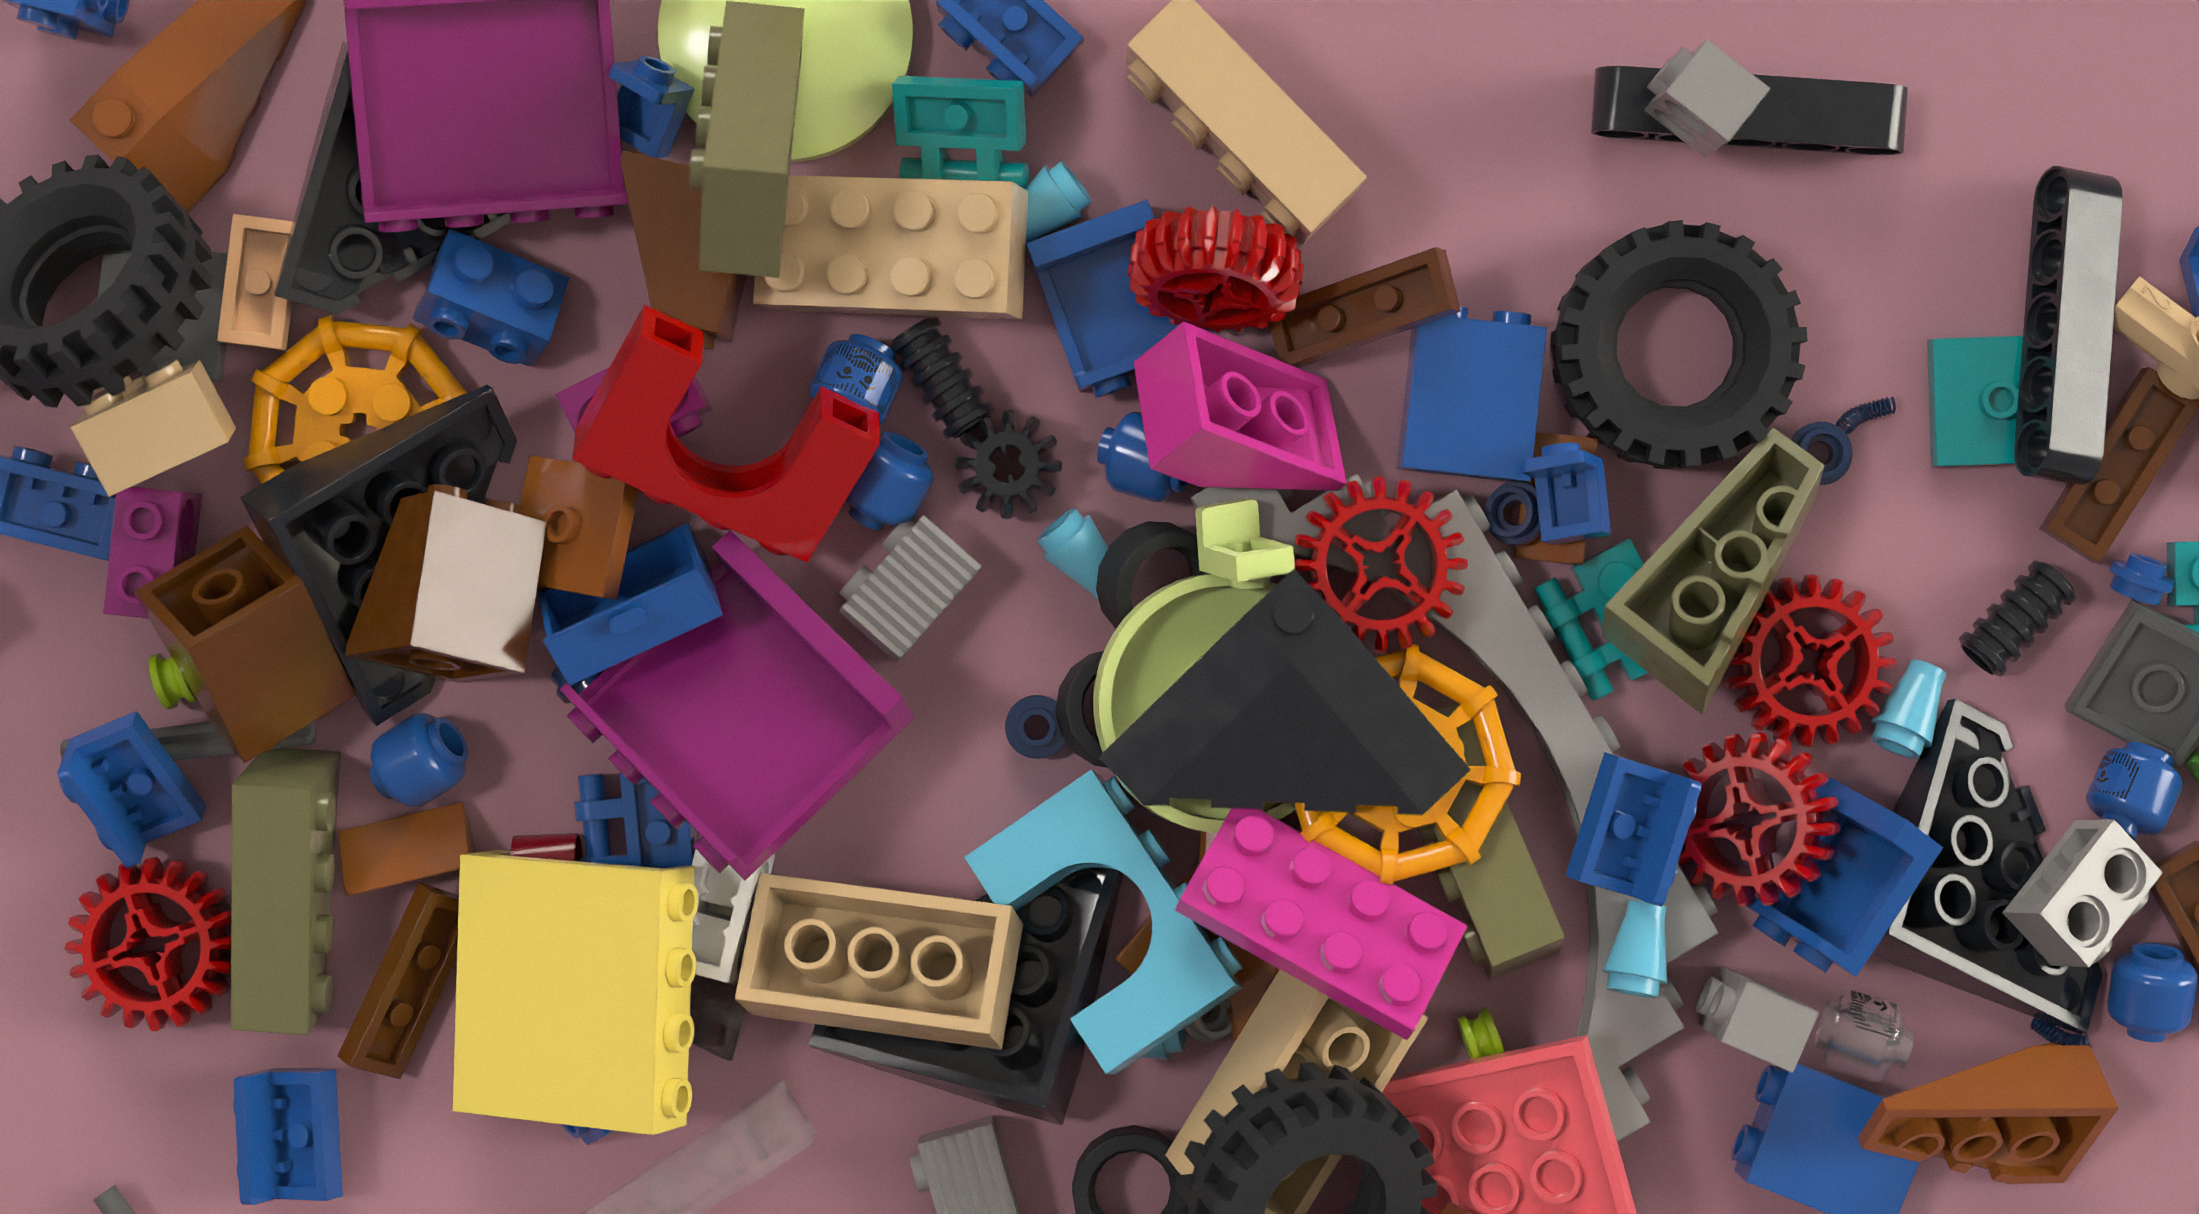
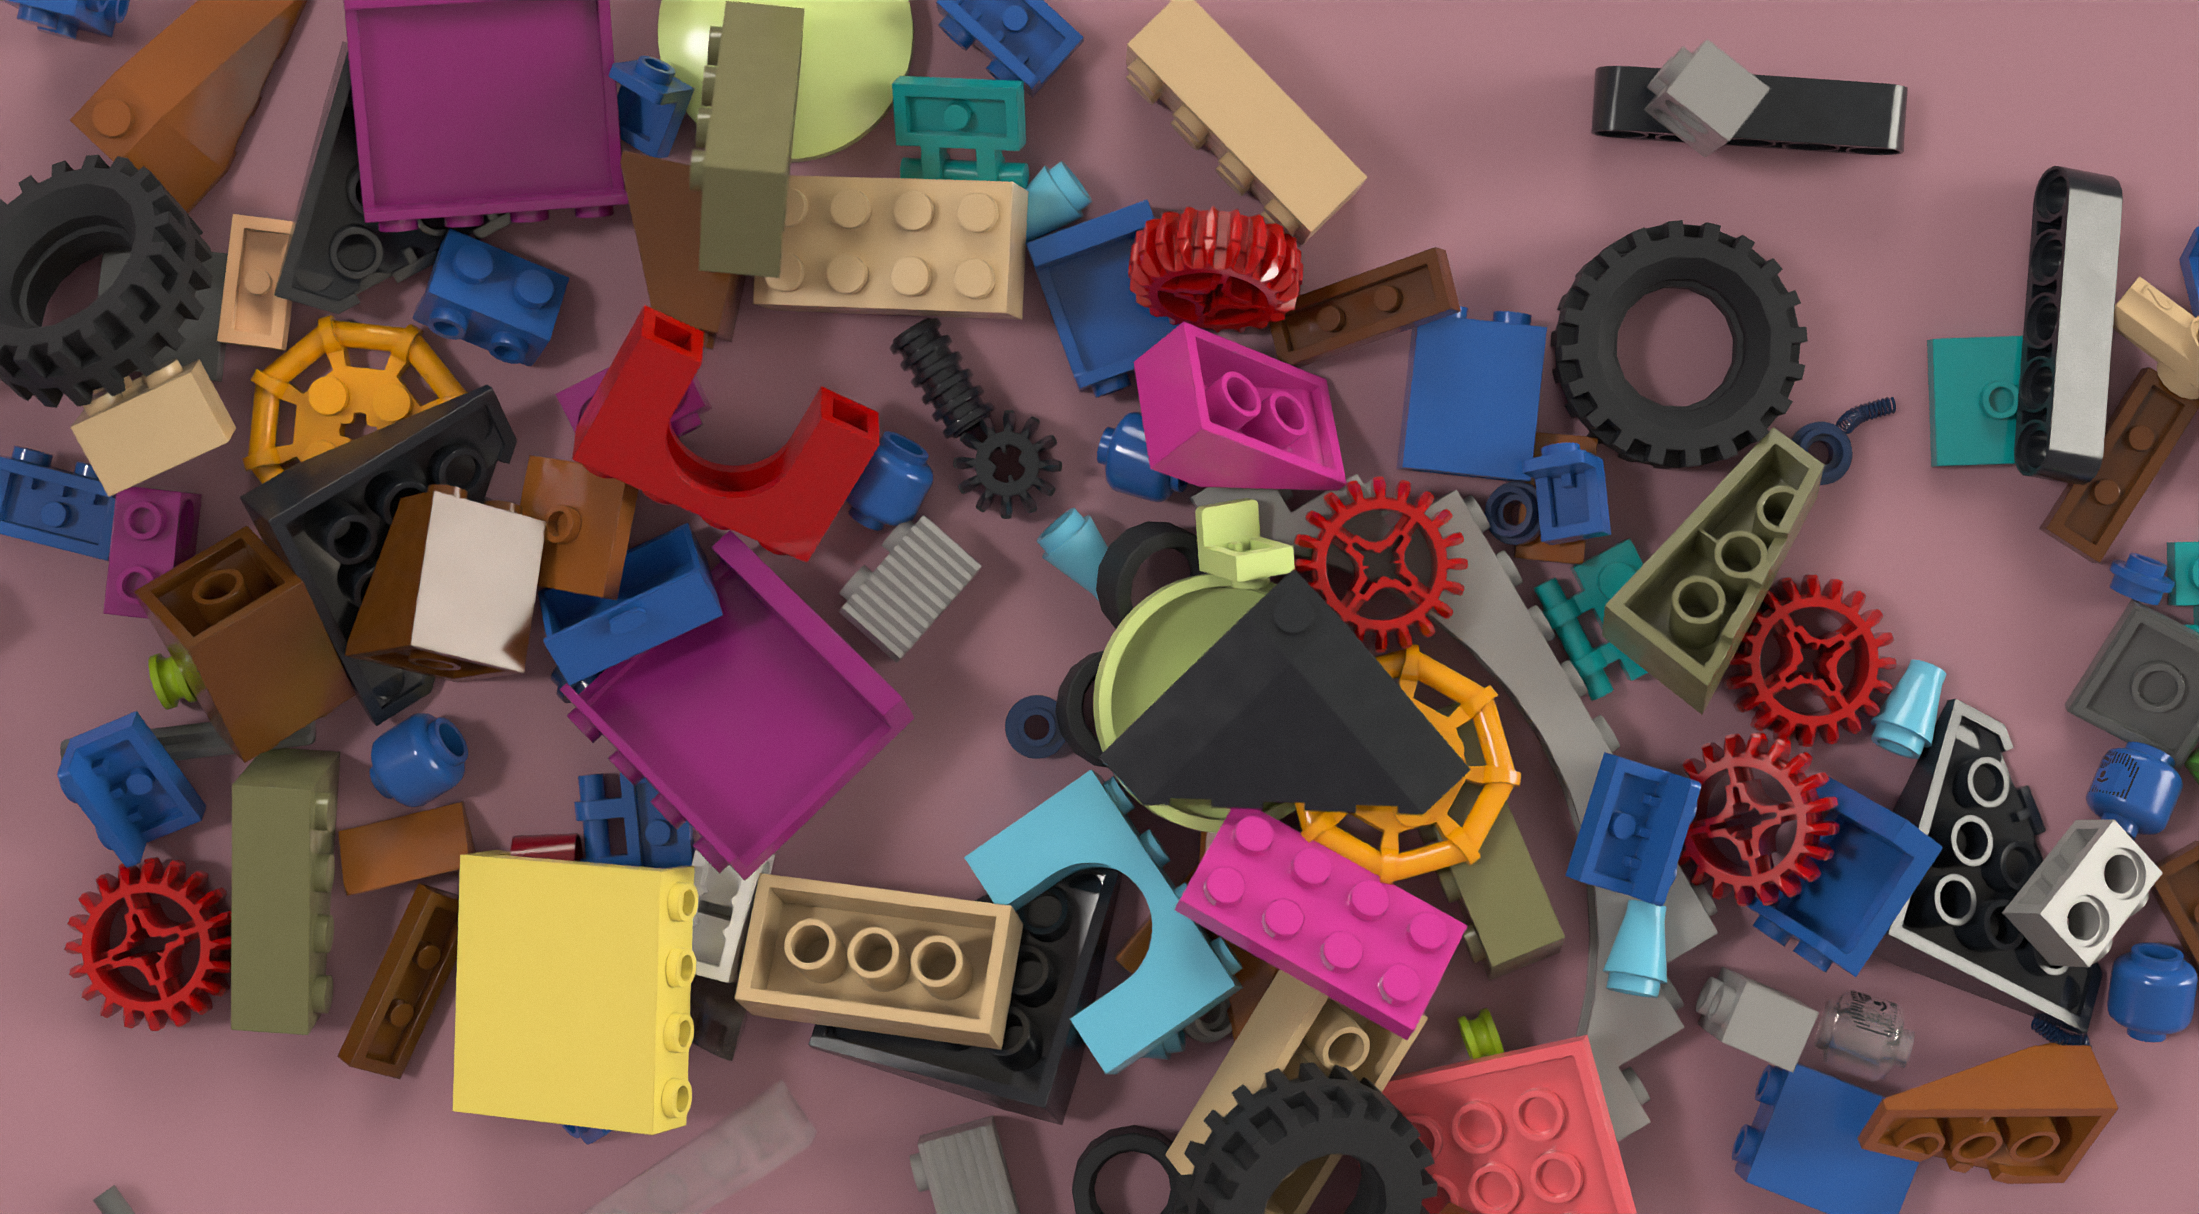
blue bracket [233,1068,343,1205] -> none
blue head [809,334,903,425] -> none
black piece [1959,560,2077,677] -> none

